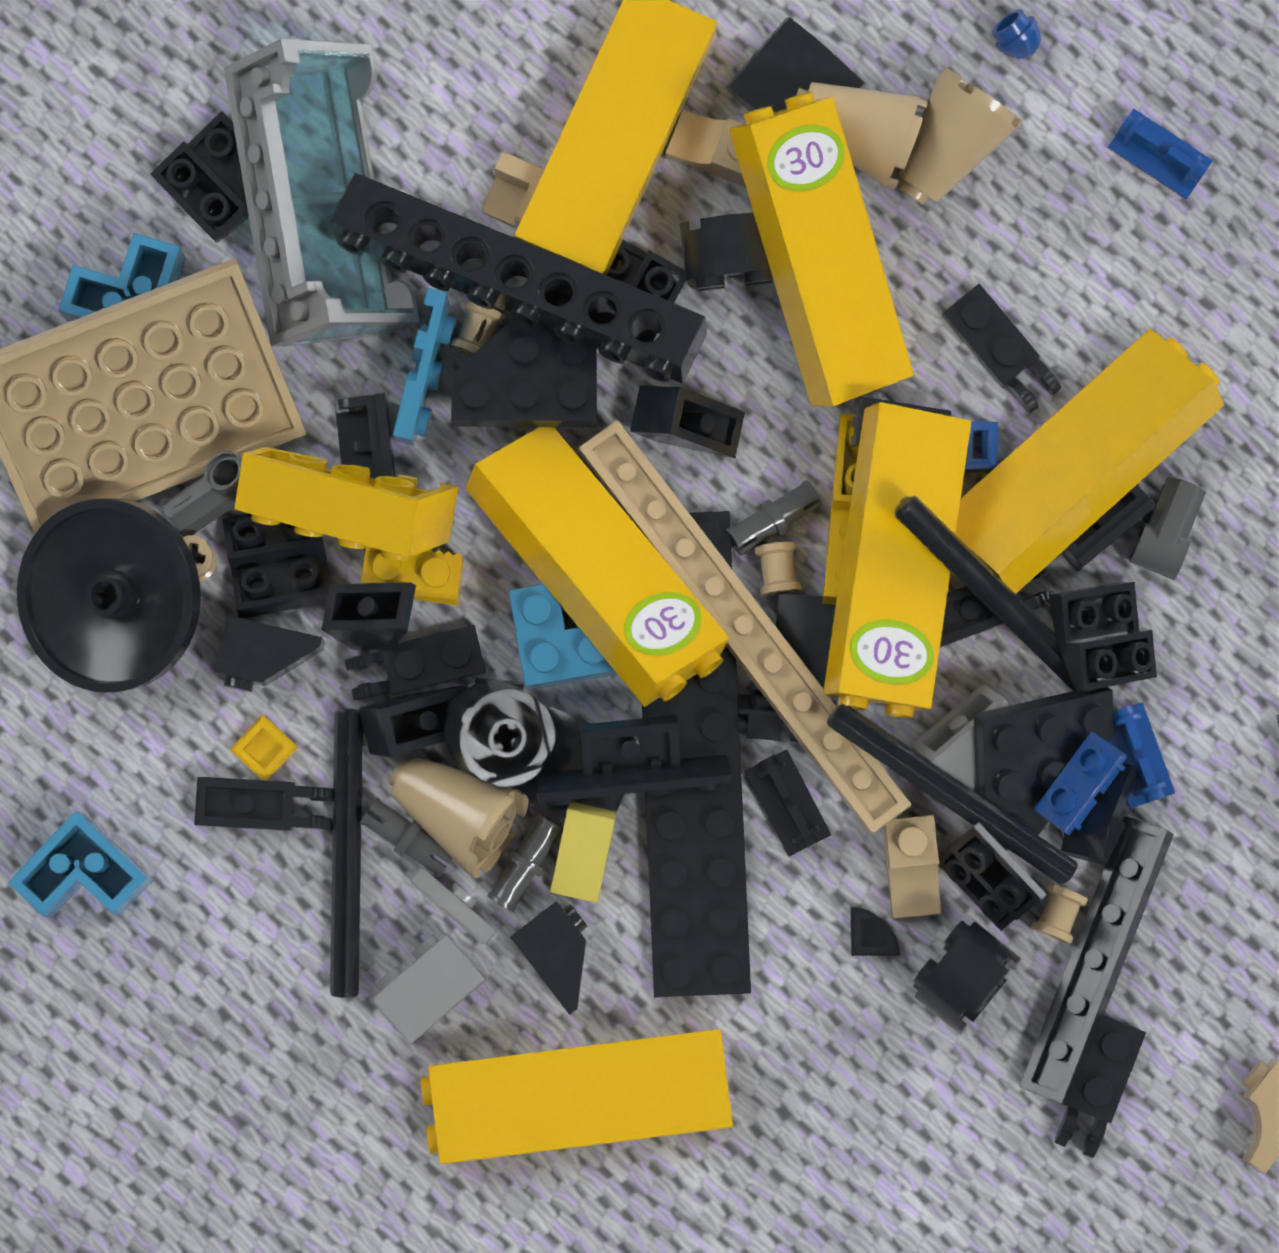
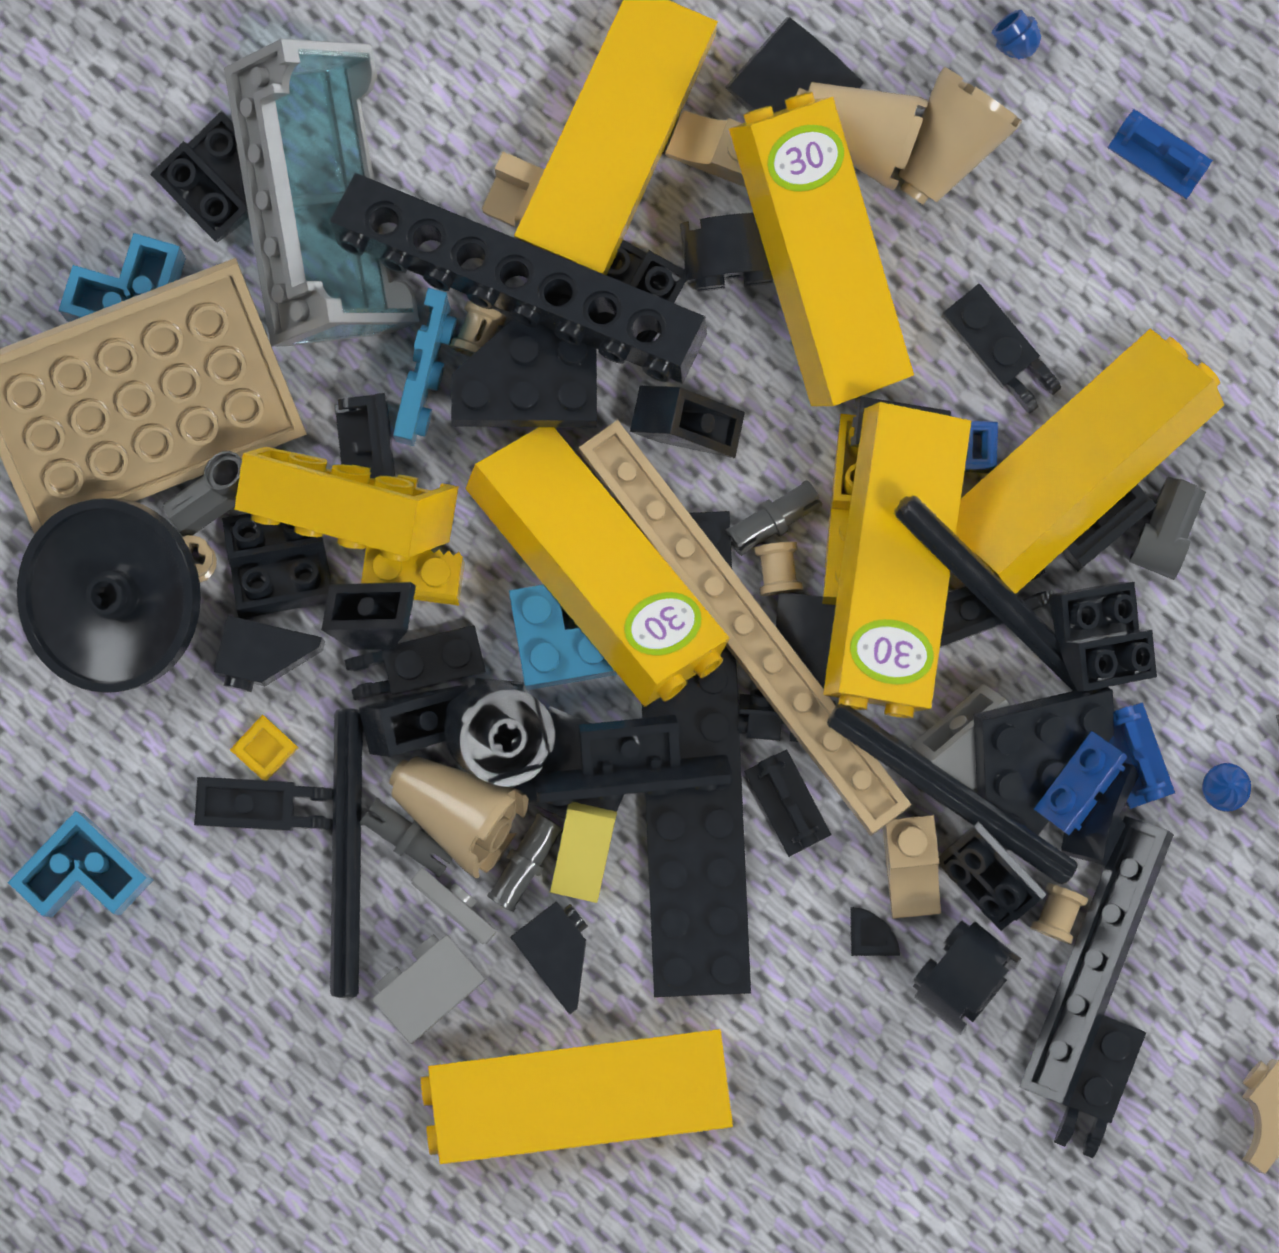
none -> blue plate [1202,763,1251,812]

